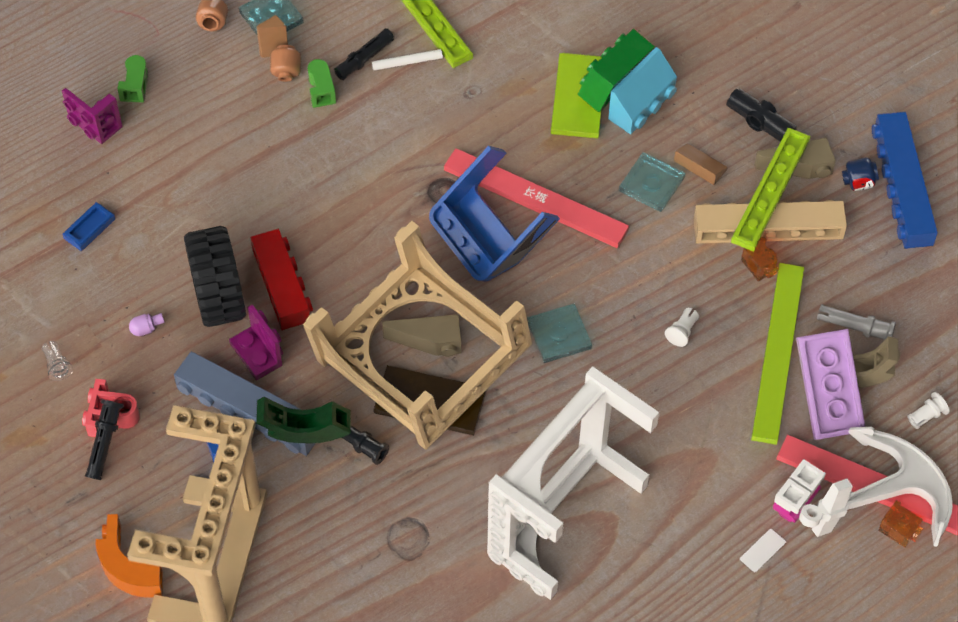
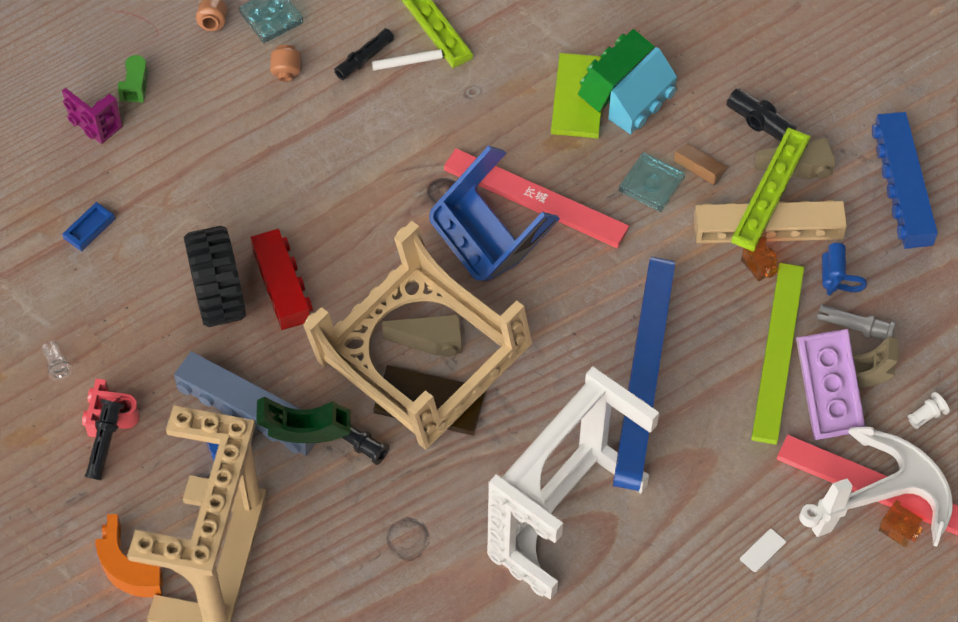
lavender cylinder [129,313,165,337] -> none
magenta bracket [229,304,283,381] -> none
medium nougat slope [257,15,288,58] -> none
bright green leg [308,59,336,108] -> none
clear light blue tile [527,303,592,363] -> none
white pin [665,308,699,347] -> none
white hips [773,459,826,523] -> none
dark blue head [842,157,879,191] -> none
none -> blue beam [613,256,675,491]
none -> blue piece [822,243,867,296]

